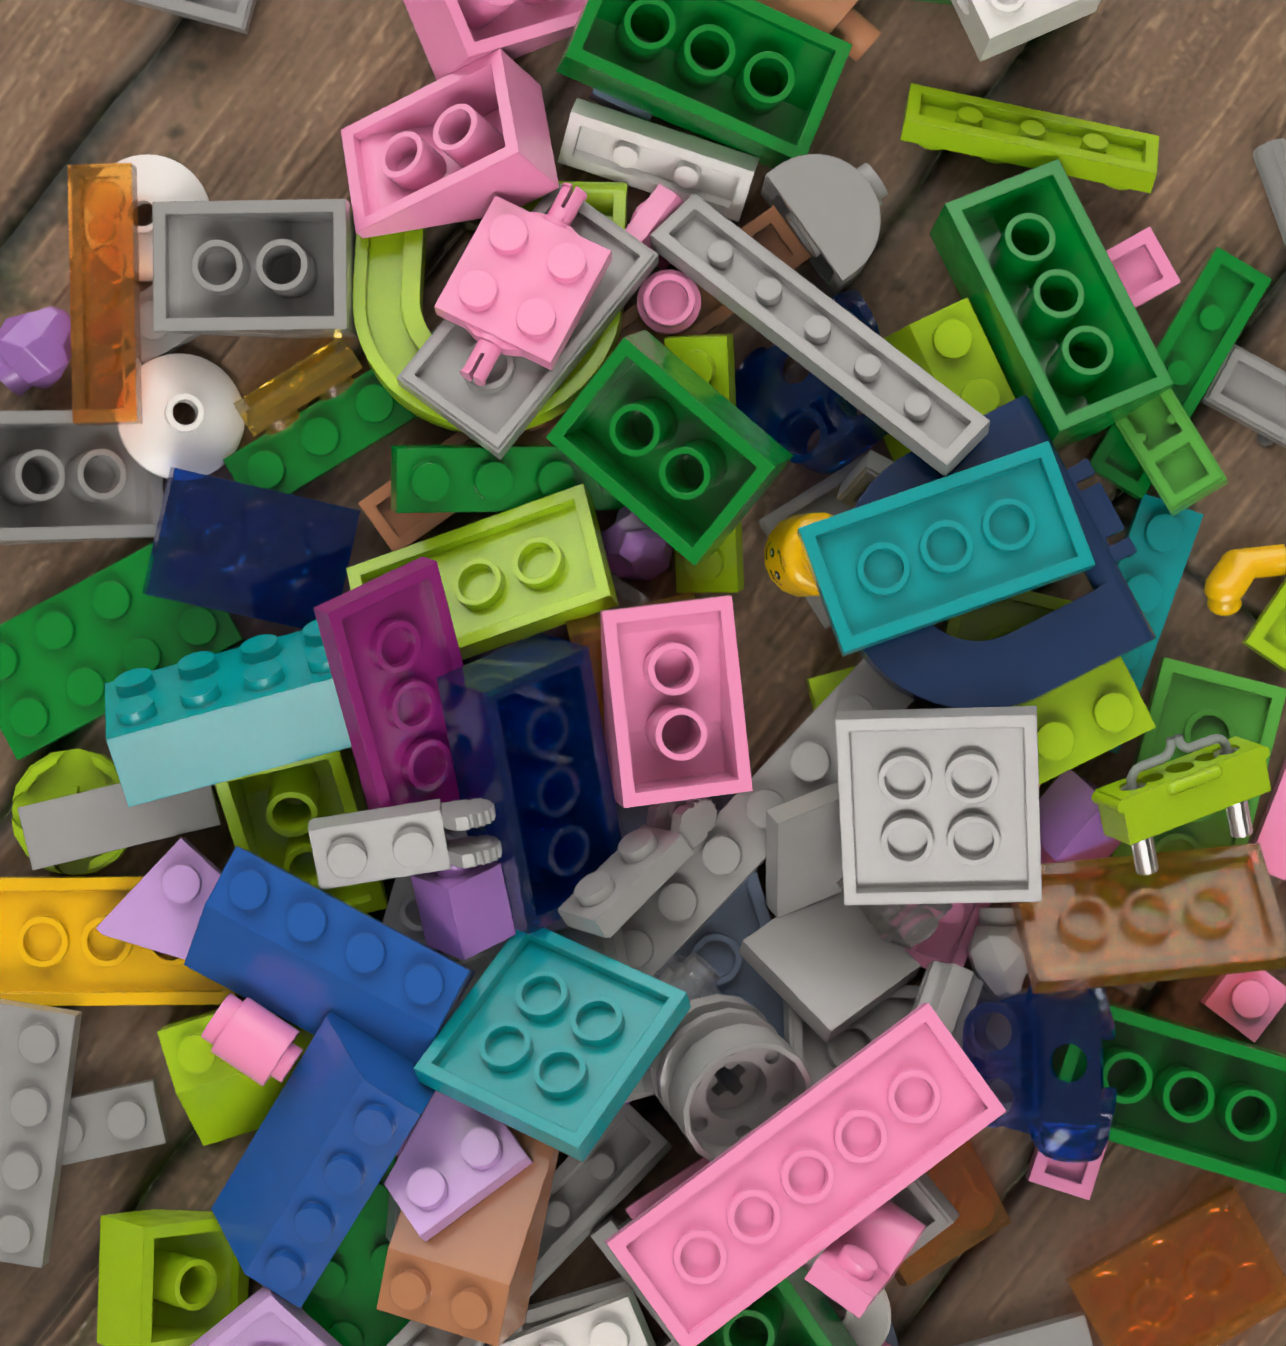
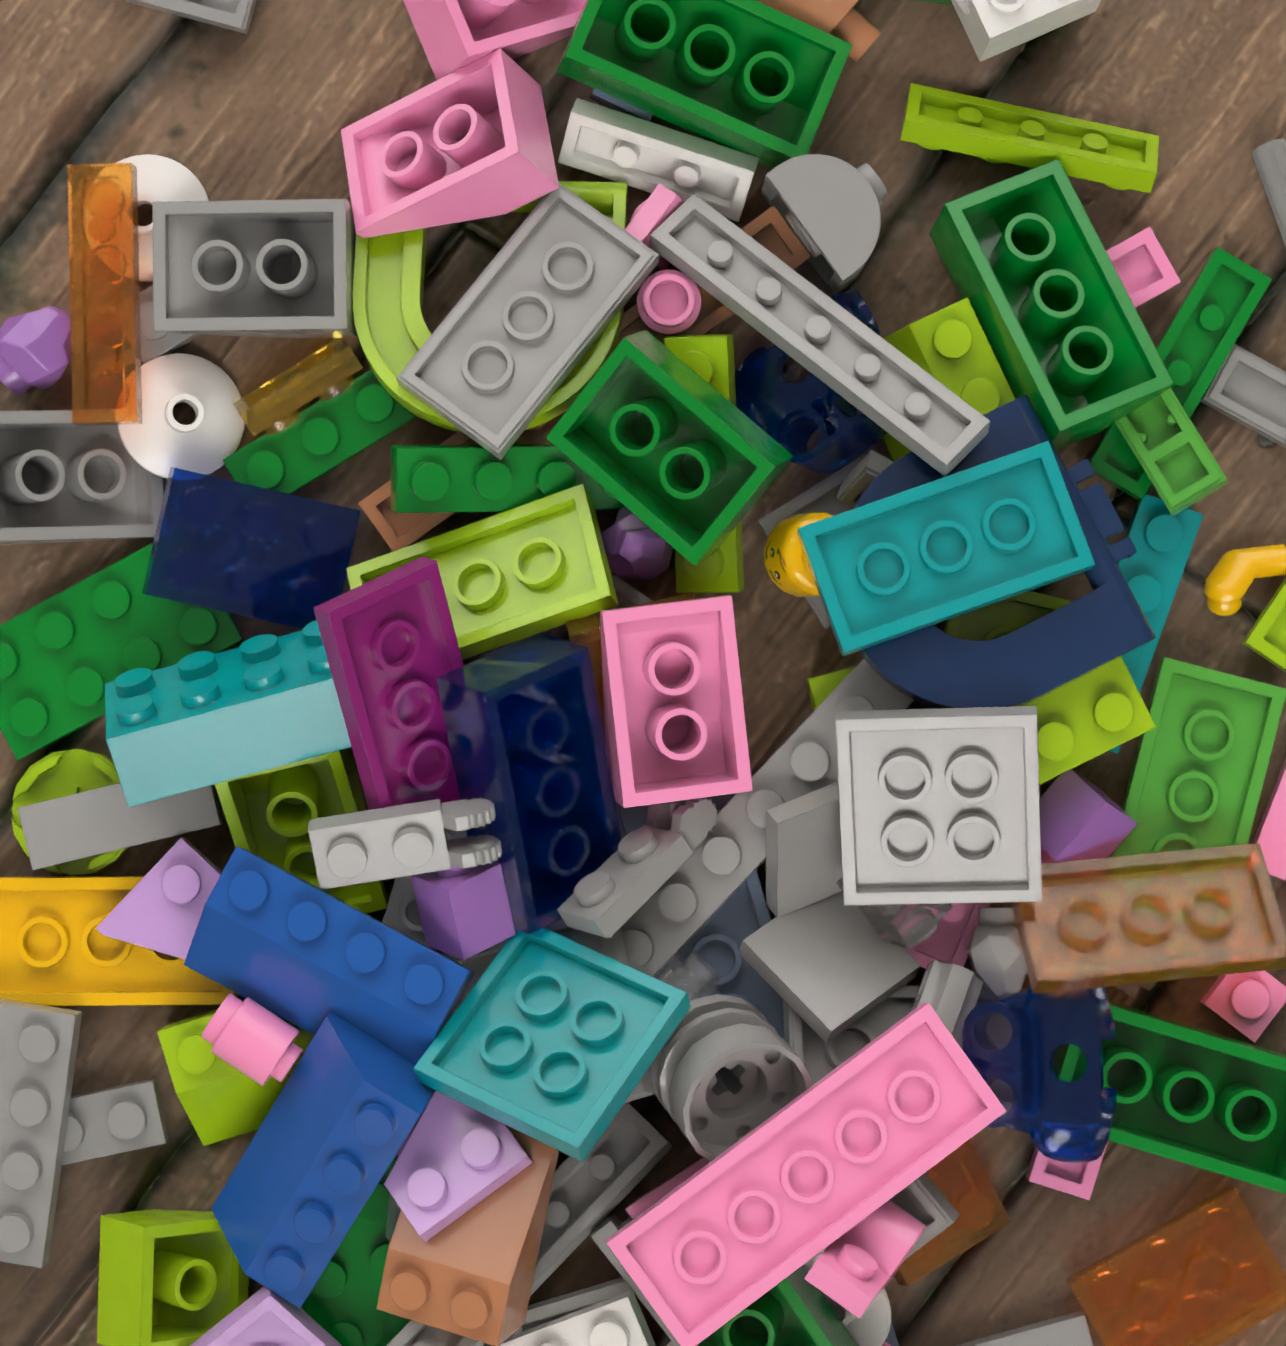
bright pink plate [434,182,612,386] -> none
lime piece [1091,734,1271,875] -> none

